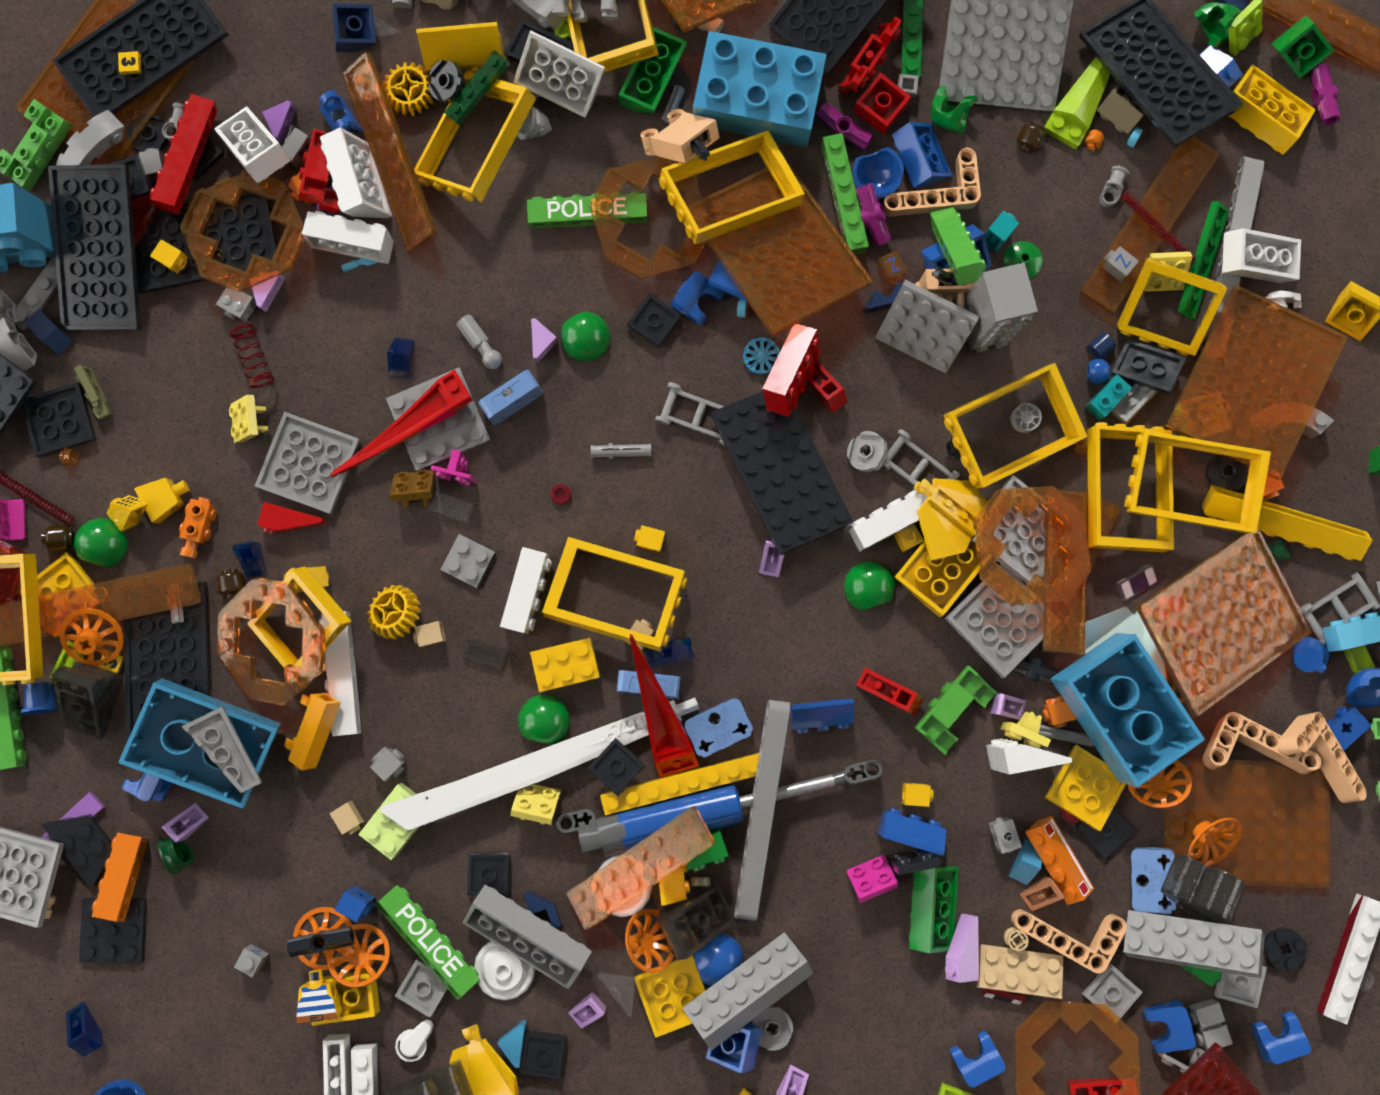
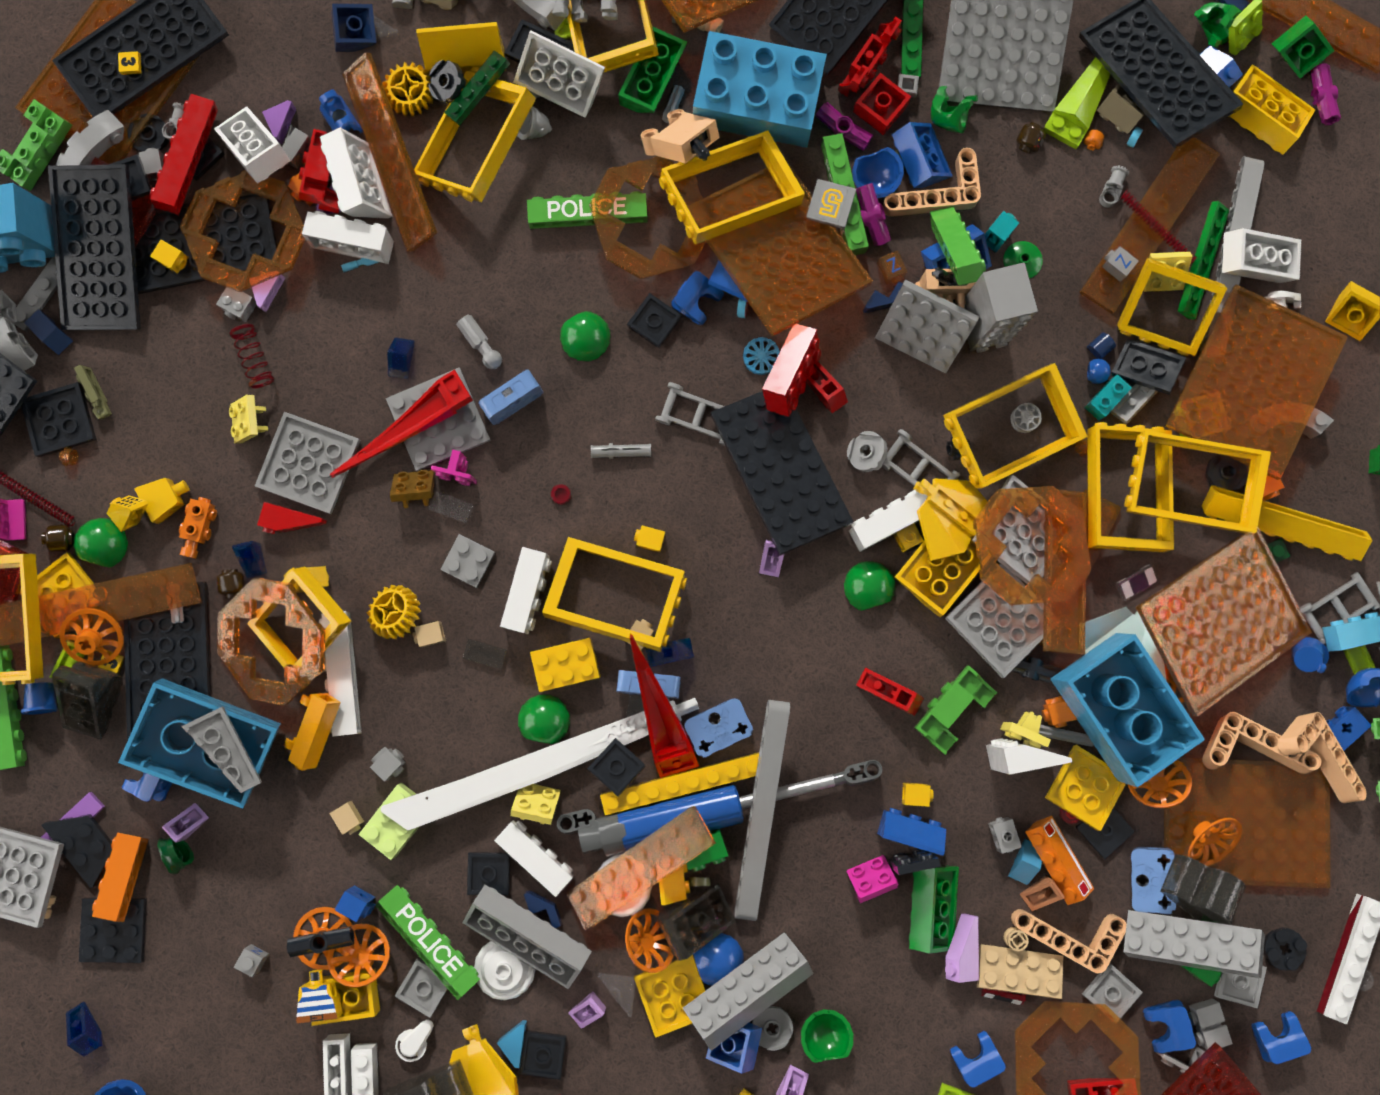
lavender slope [531,318,558,362] -> none
blue slope [790,698,854,733] -> none
lavender slope [991,693,1026,720] -> none
none -> white brick [494,820,574,897]
none -> green cylinder [801,1009,853,1063]
none -> light grey tile [806,179,856,229]

